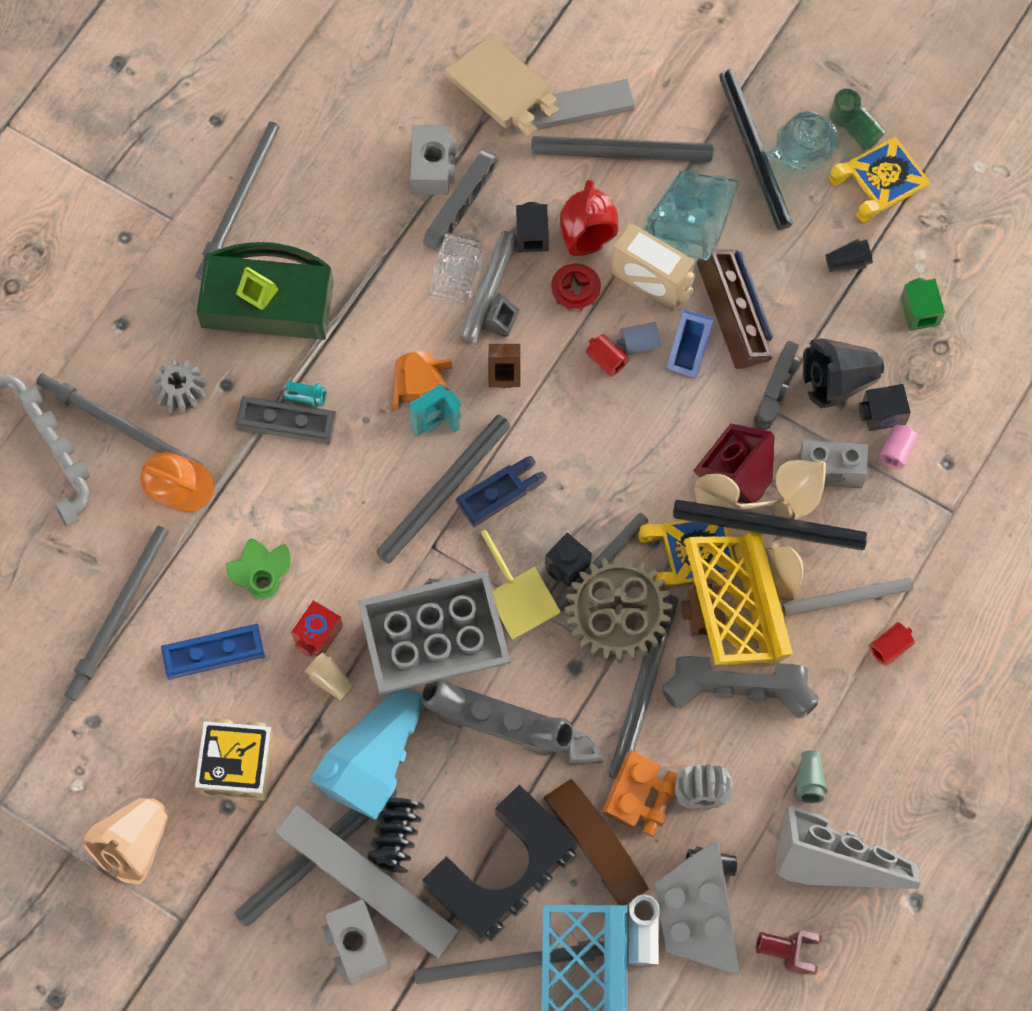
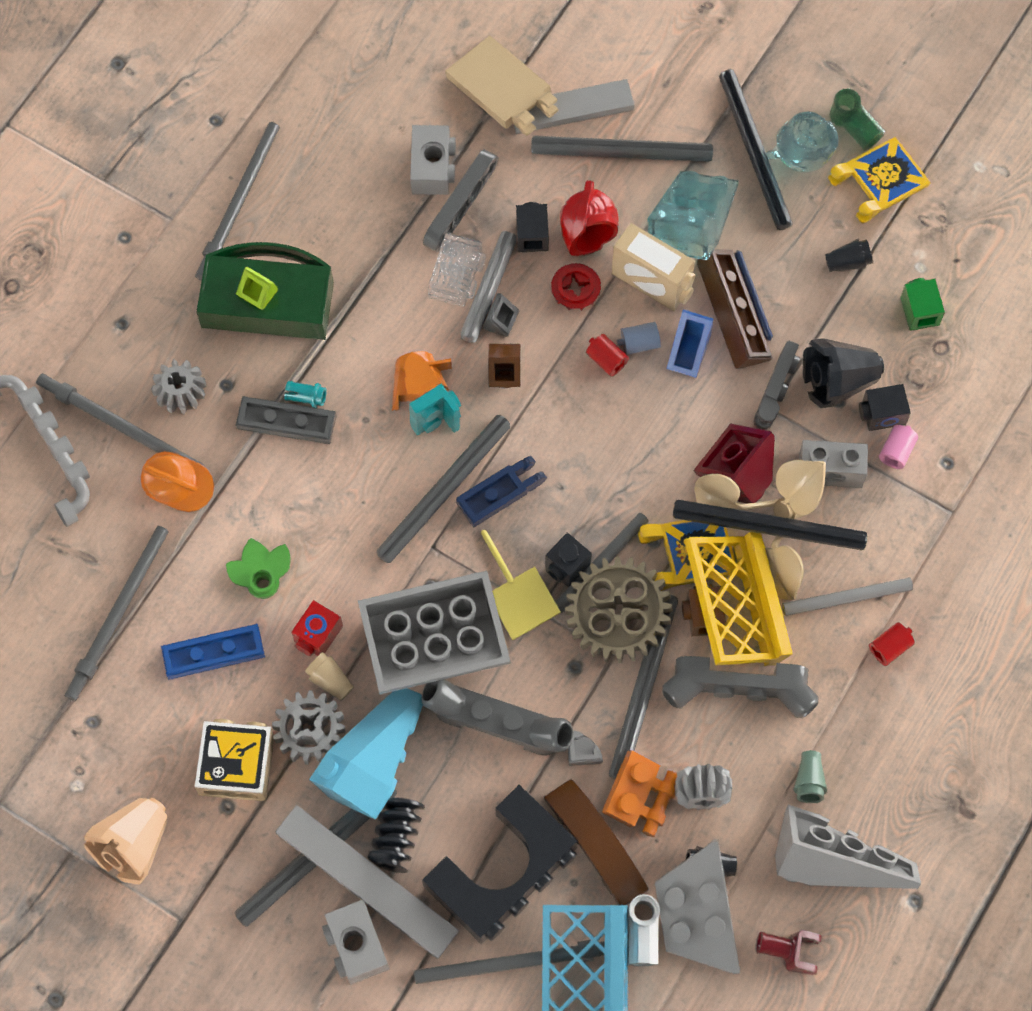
none -> light grey gear [272,690,346,765]

